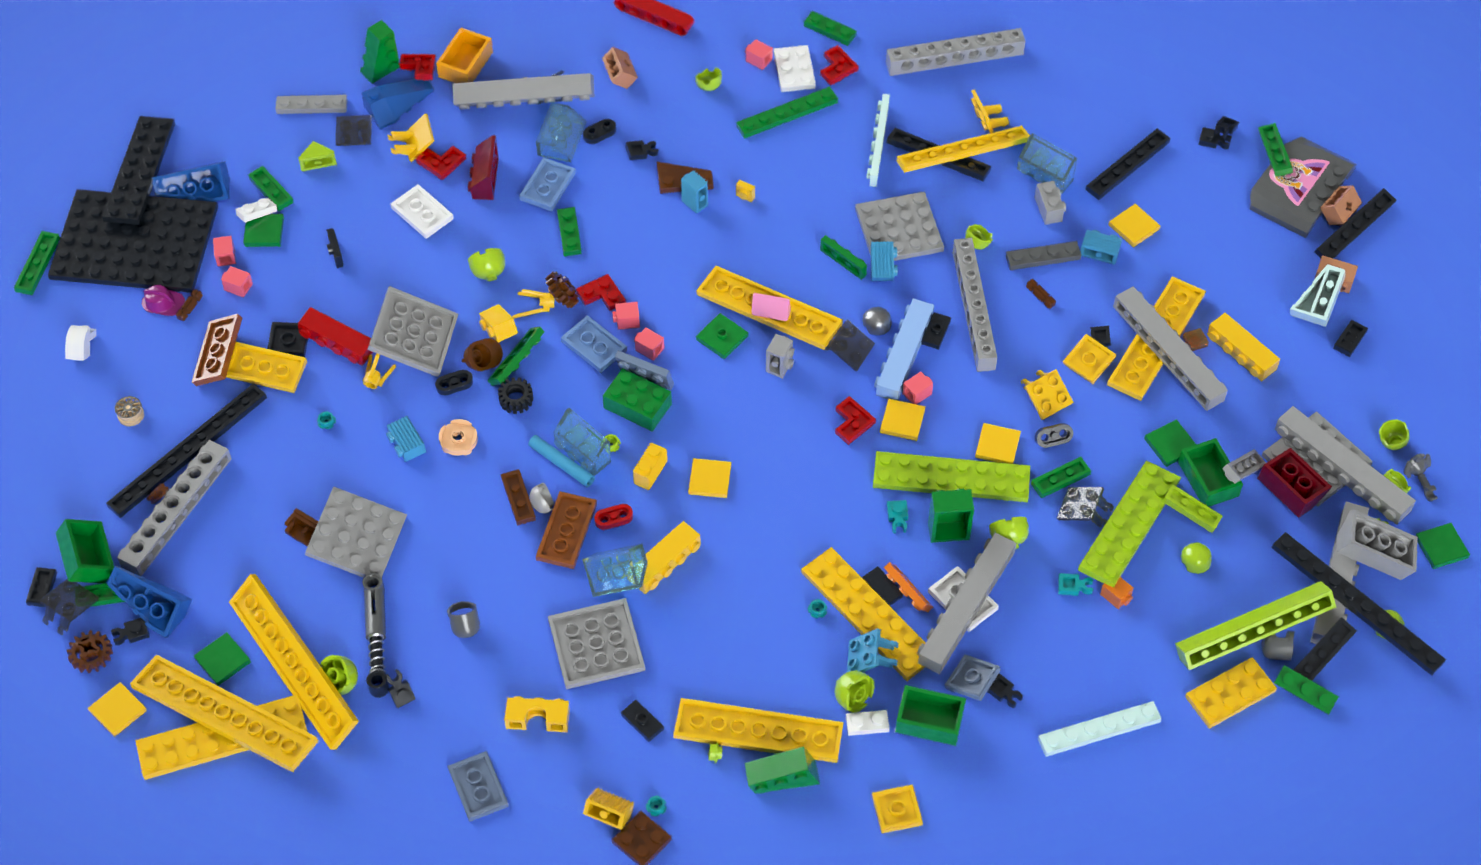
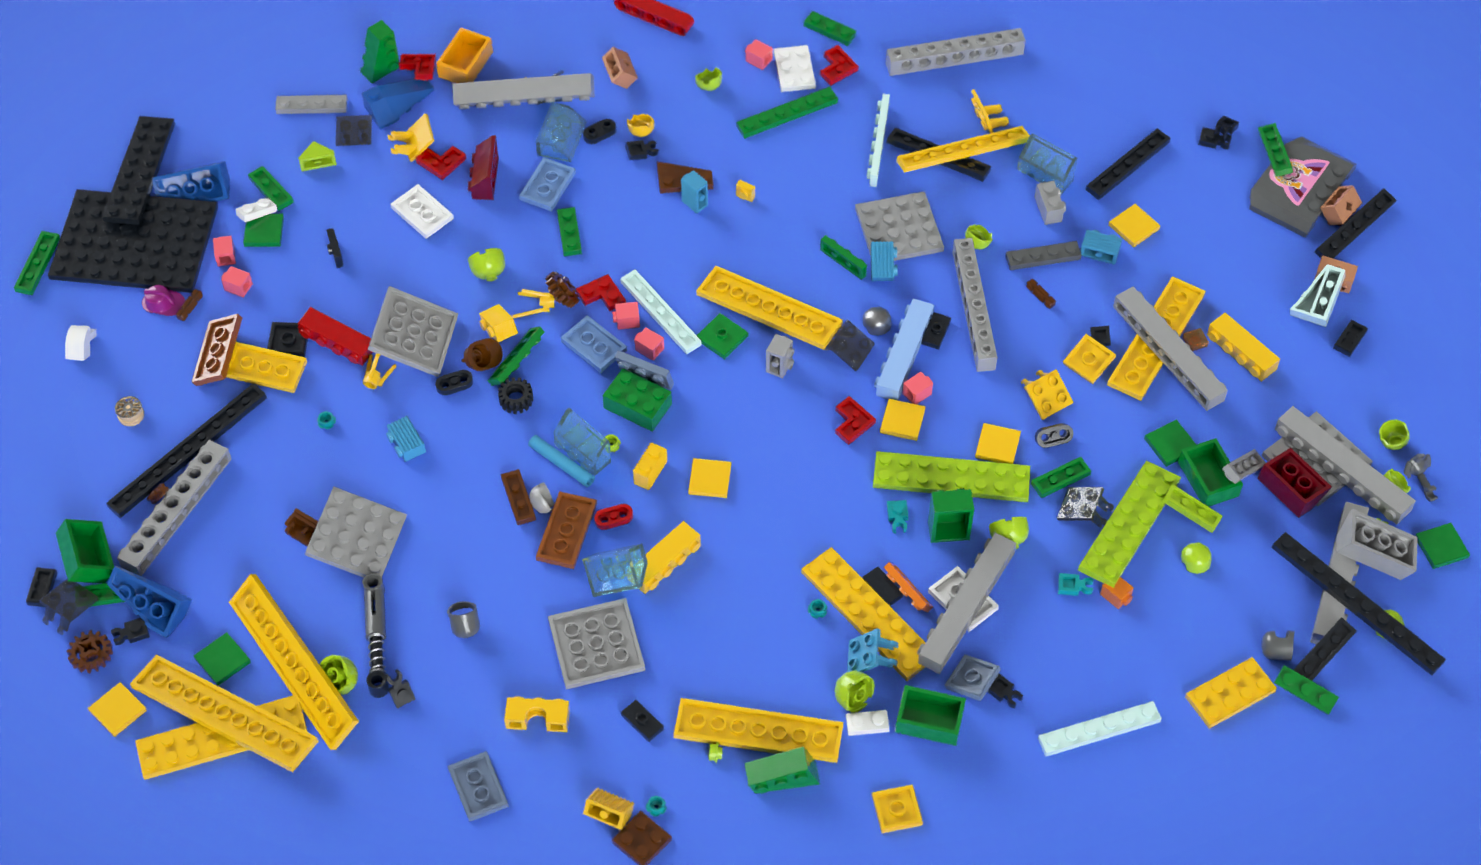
light nougat plate [439,419,478,456] -> none
bright pink slope [752,293,791,321] -> none
lime brick [1175,581,1336,670] -> none
none -> light aqua plate [620,270,701,355]
none -> yellow hair [627,114,655,137]

